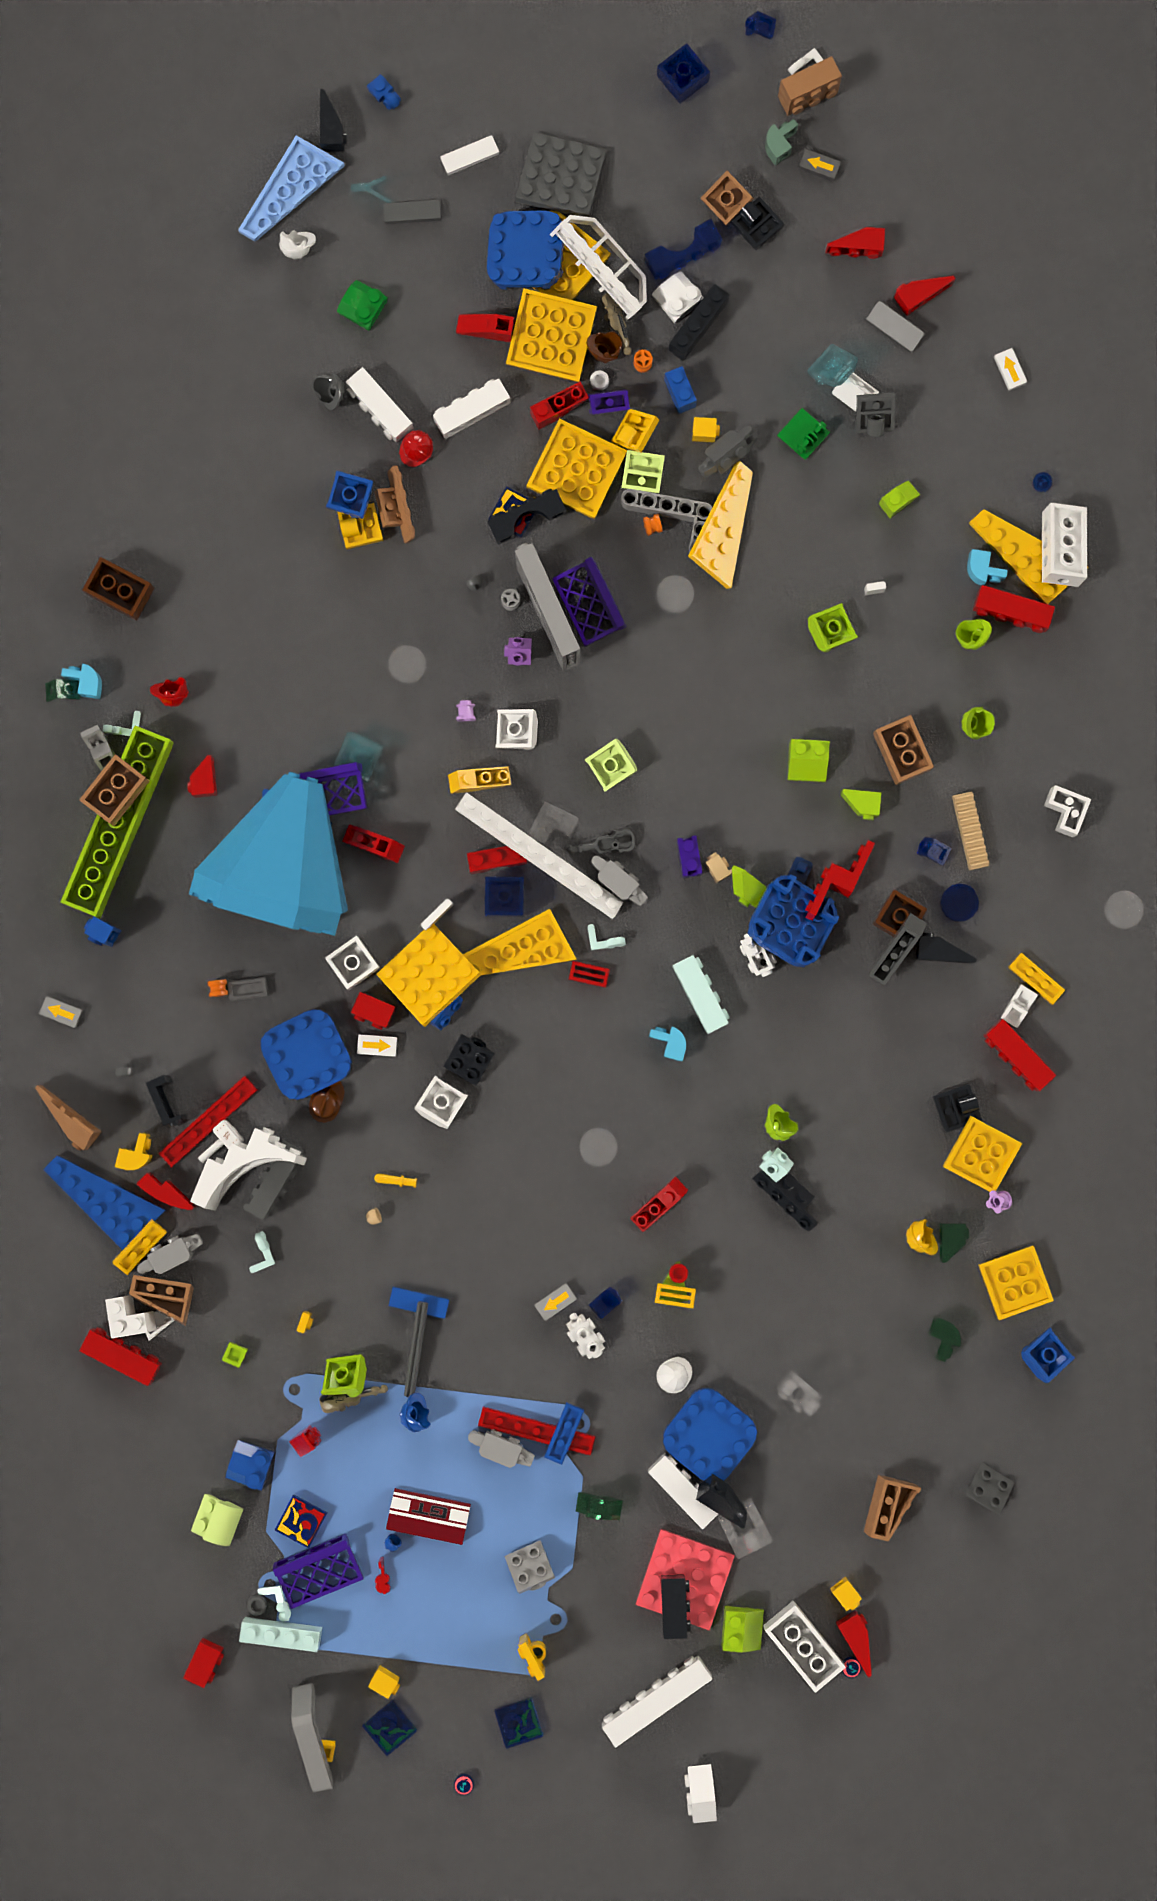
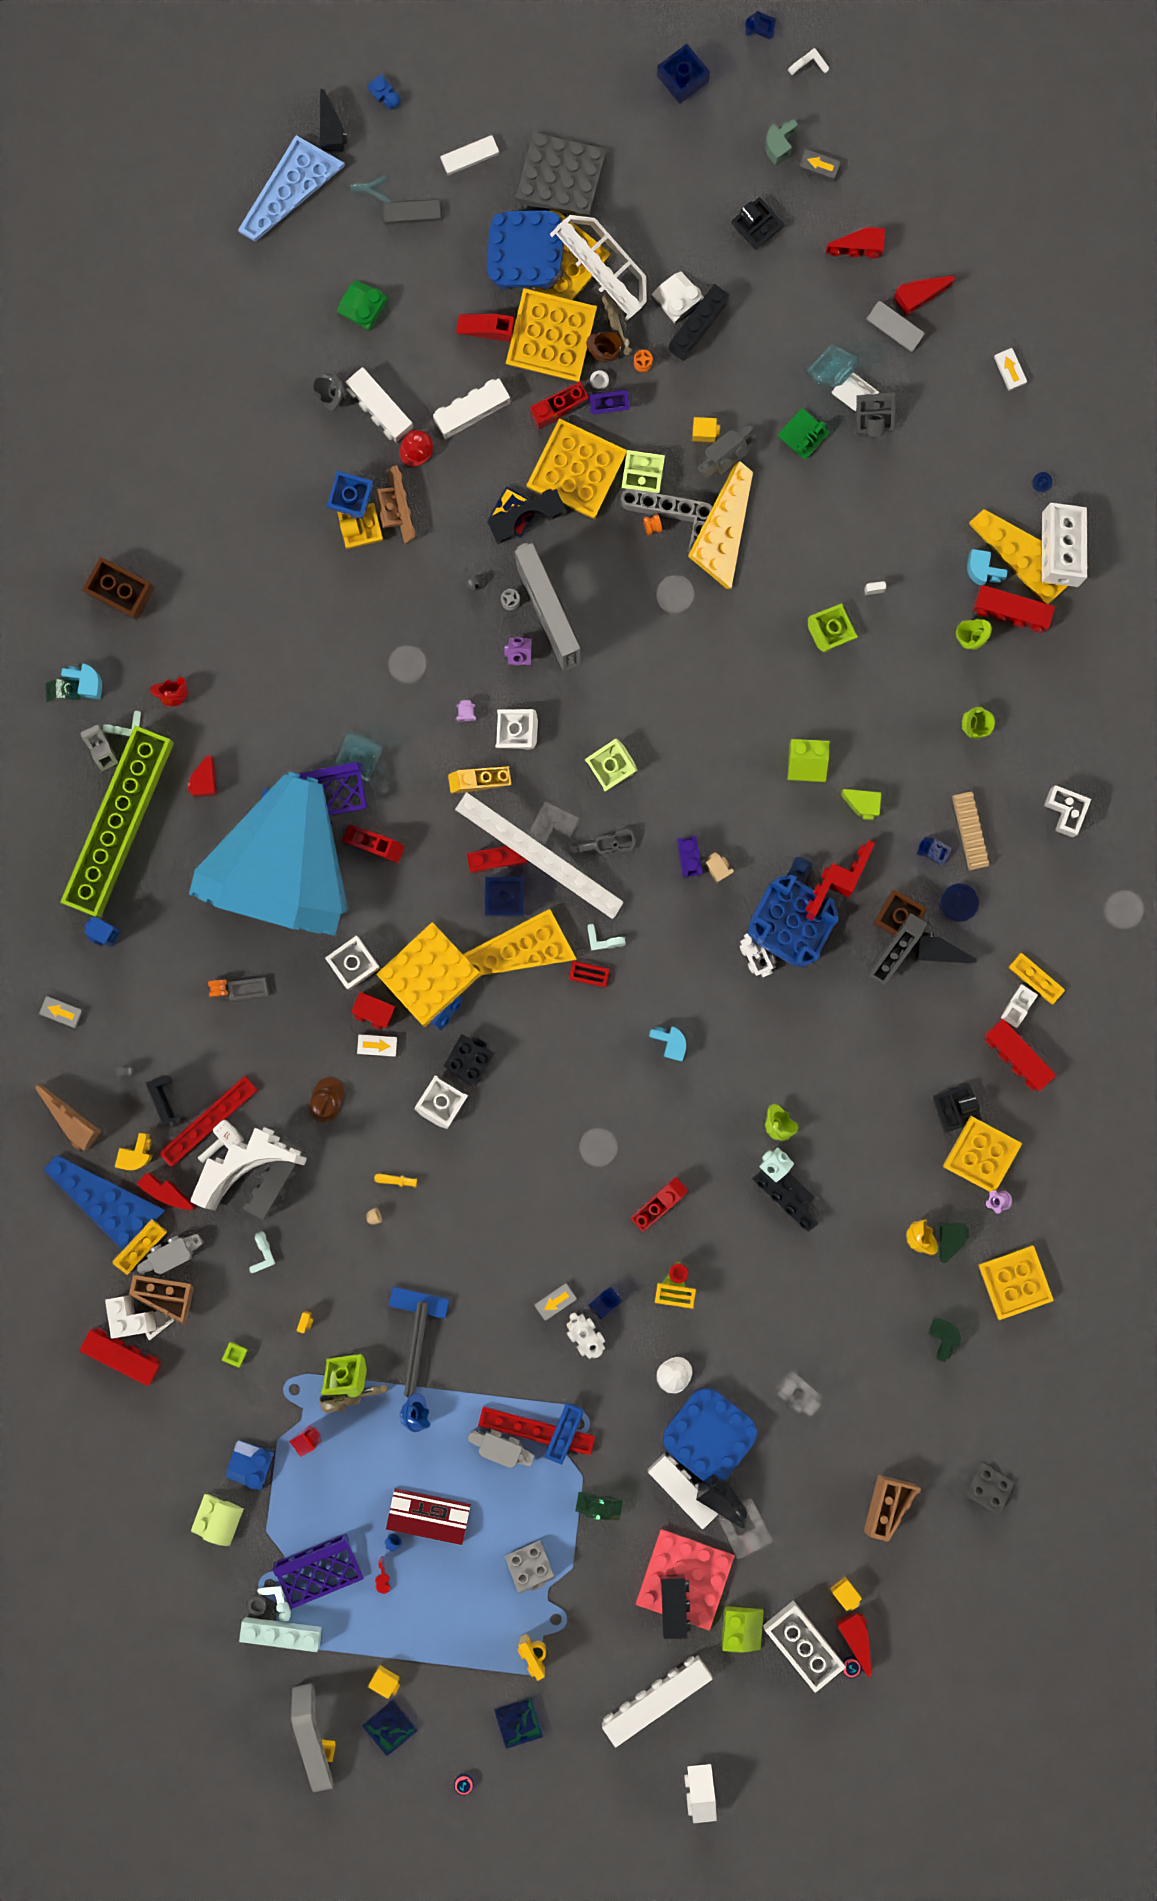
medium nougat brick [79,754,150,826] -> none
red brick [183,1638,224,1688] -> none
blue plate [261,1009,352,1100] -> none
tile [275,1494,328,1548] -> none
white piece [279,230,316,260] -> none
white tile [421,899,454,930] -> none
dark purple fence [552,556,627,647] -> none
light grey hinge [591,855,648,906] -> none
yellow plate [611,409,659,453] -> none
clear blue arch [644,219,722,280] -> none
blue brick [664,366,697,414] -> none
light aqua brick [672,955,730,1034] -> none
medium nougat slope [700,171,754,226] -> none
lime slope [732,865,767,908] -> none
medium nougat brick [778,56,842,116] -> none
medium nougat brick [873,715,934,785] -> none
lime slope [879,480,920,519] -> none
blue slope [1021,1327,1075,1383] -> none

